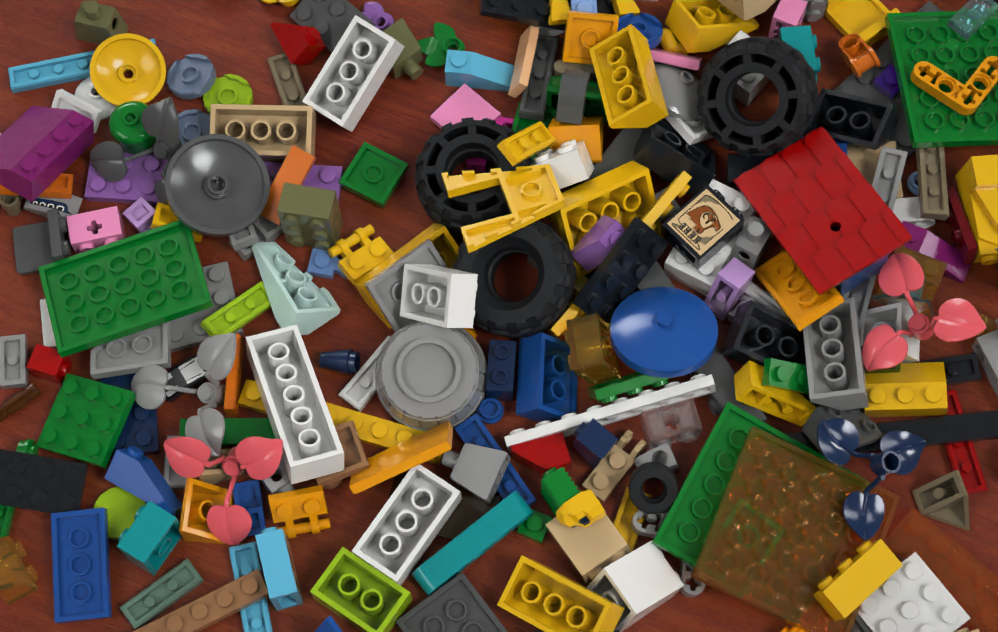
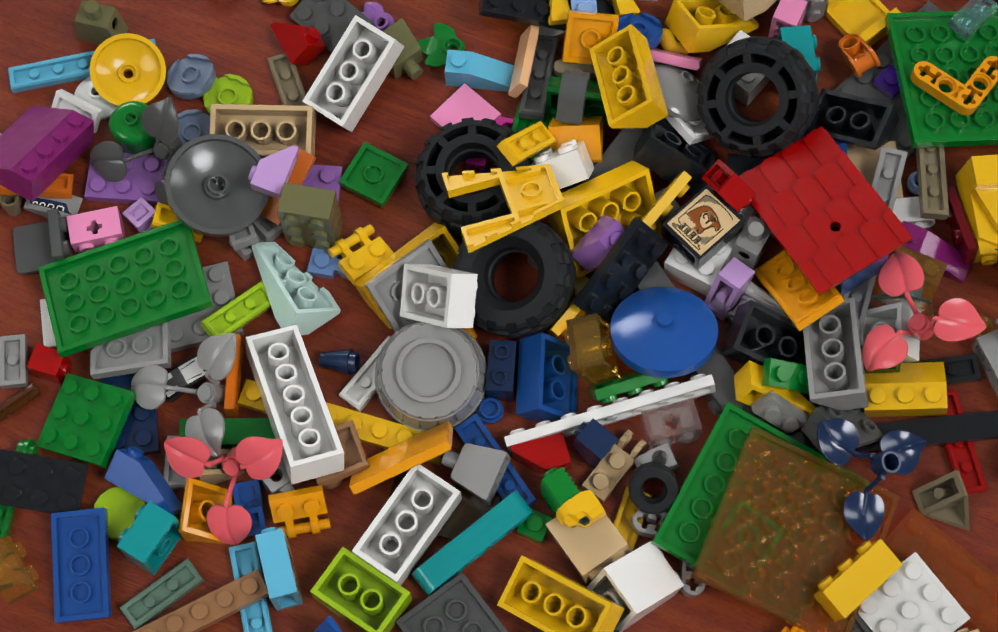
none -> lavender slope [248,145,300,200]
none -> red slope [701,159,756,212]
none -> light grey plate [751,391,809,433]

